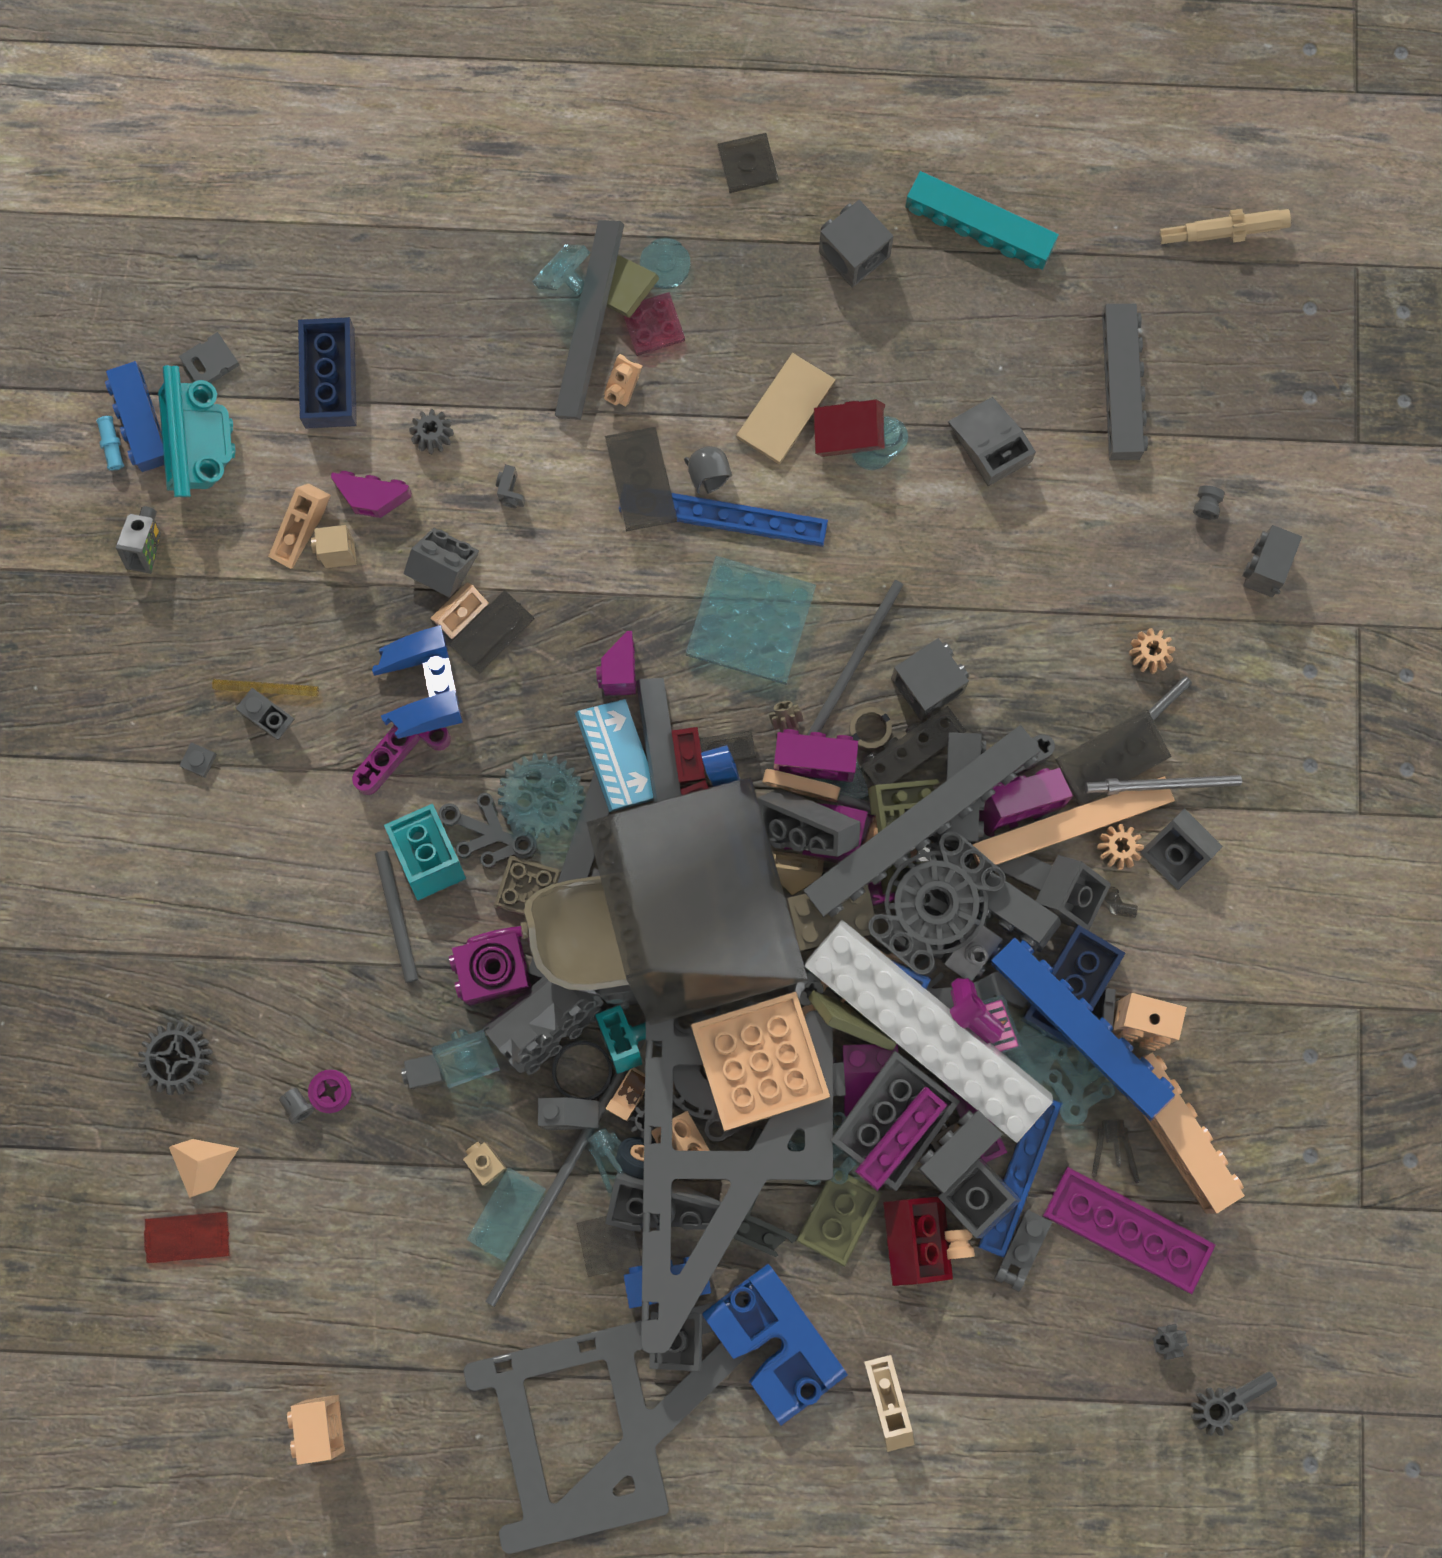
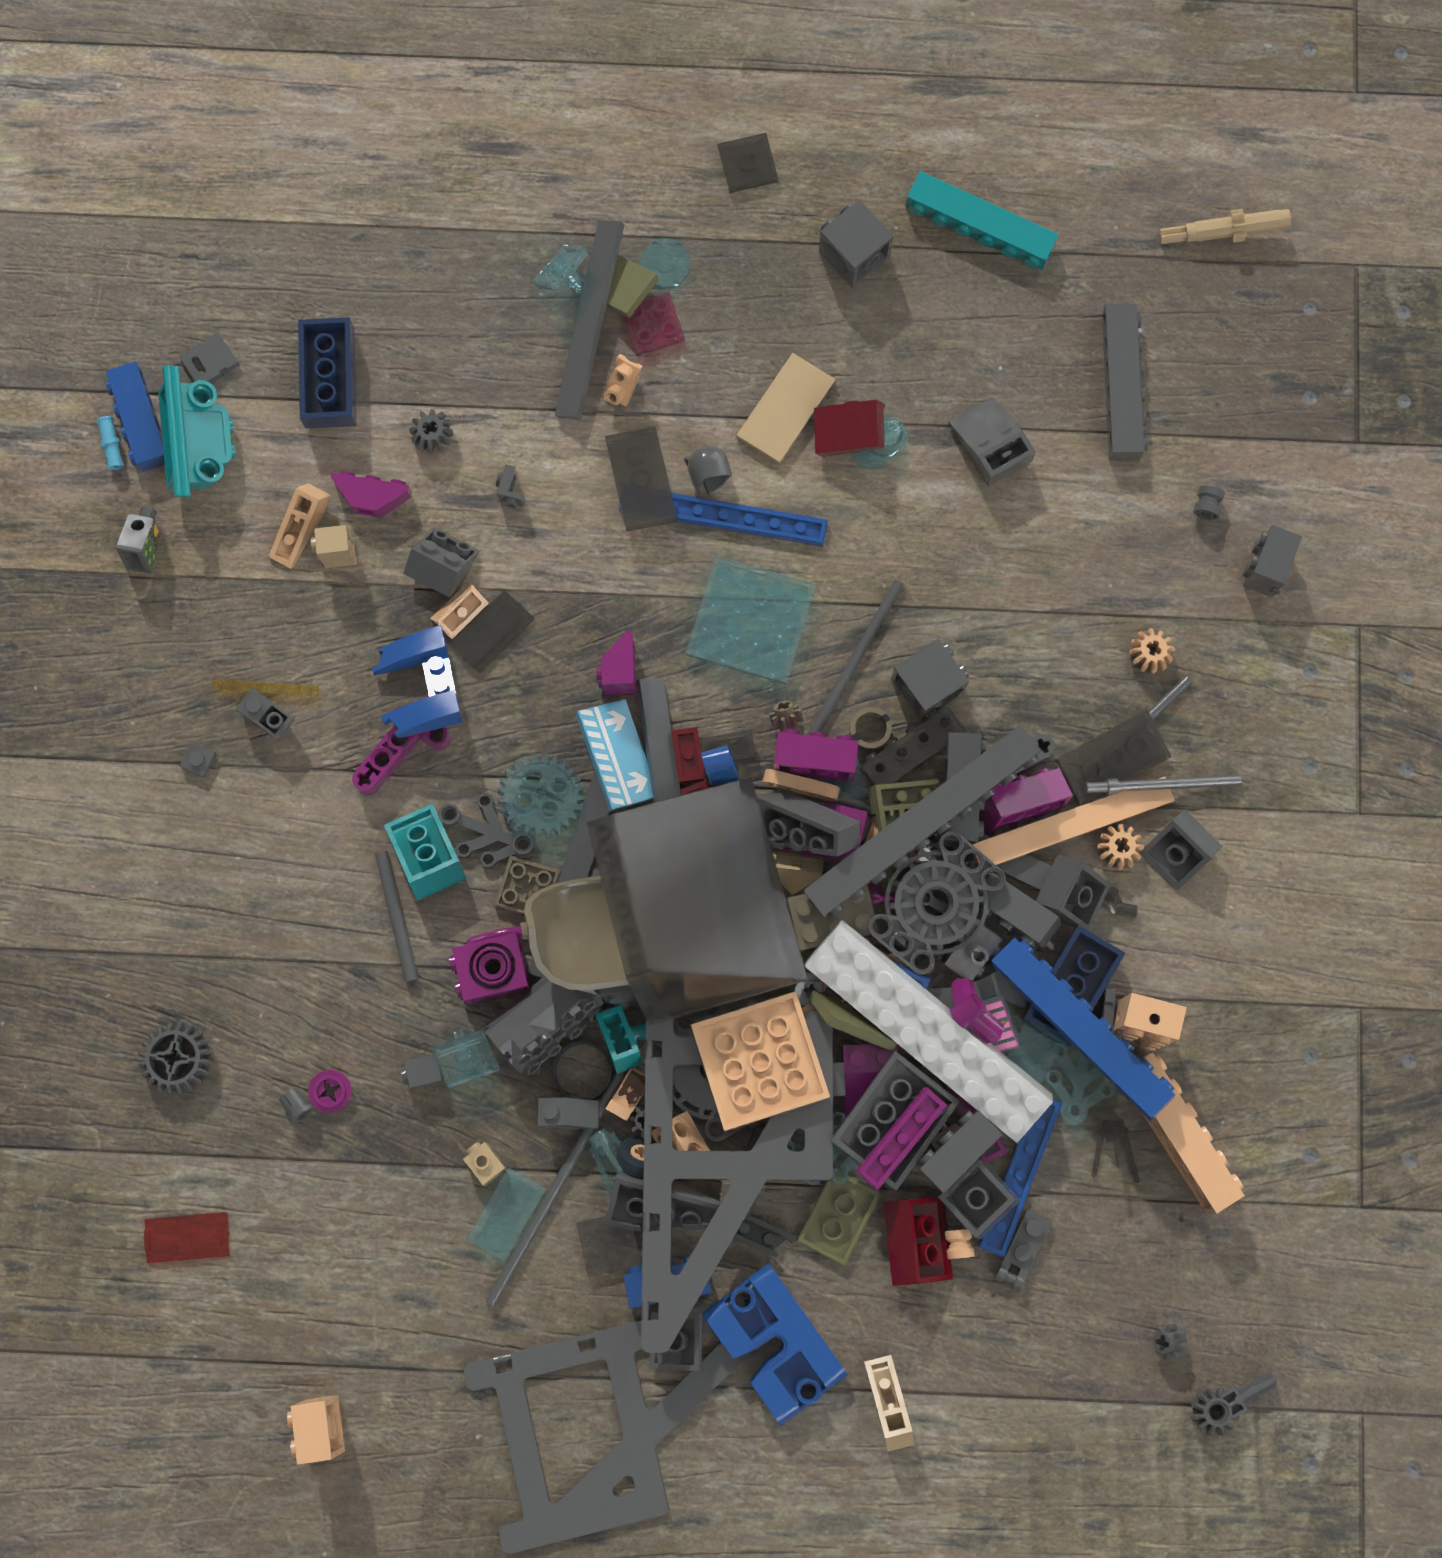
light nougat slope [169,1139,239,1198] -> none
magenta tile [1043,1167,1216,1294] -> none

